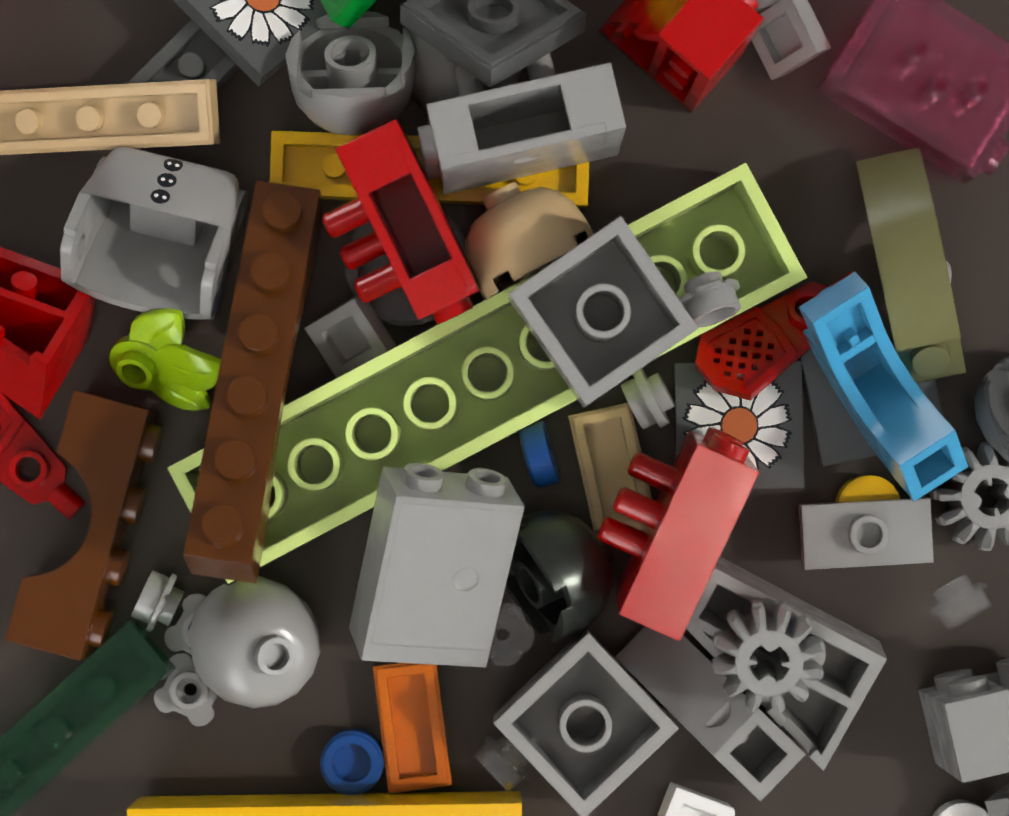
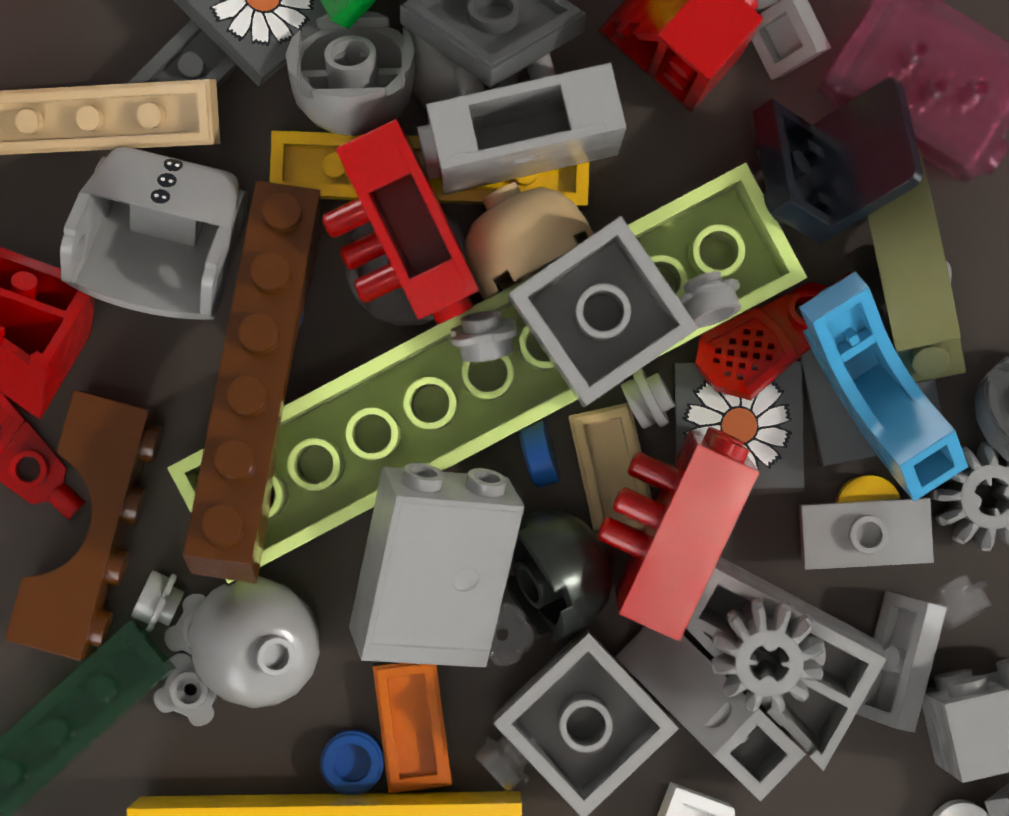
lime plate [109,308,221,411] -> none
light grey plate [304,294,396,378] -> none
none -> light grey plate [450,311,517,362]
none -> black bracket [752,77,923,244]
none -> light grey plate [856,591,947,733]

